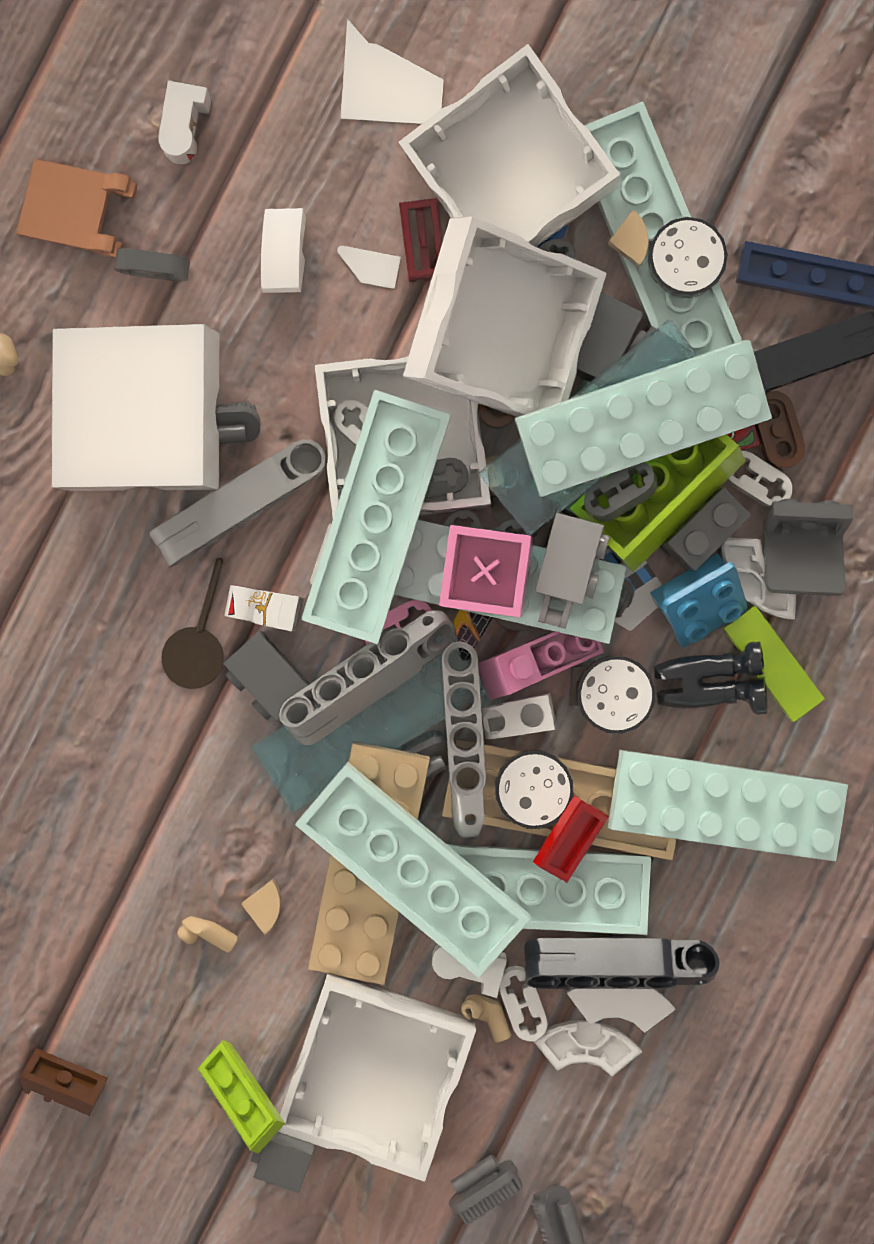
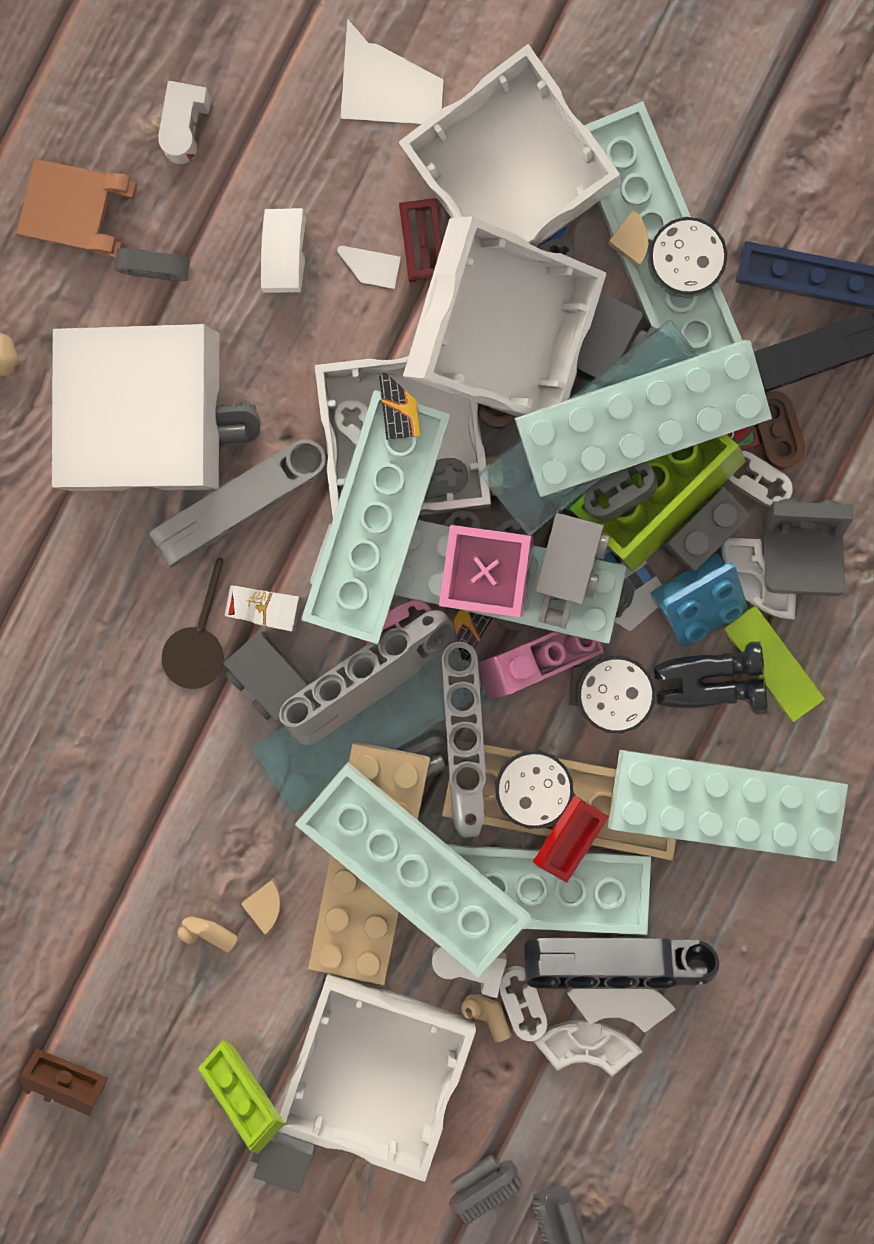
white leg [481,692,557,739] -> none
none -> sticker [379,373,420,440]

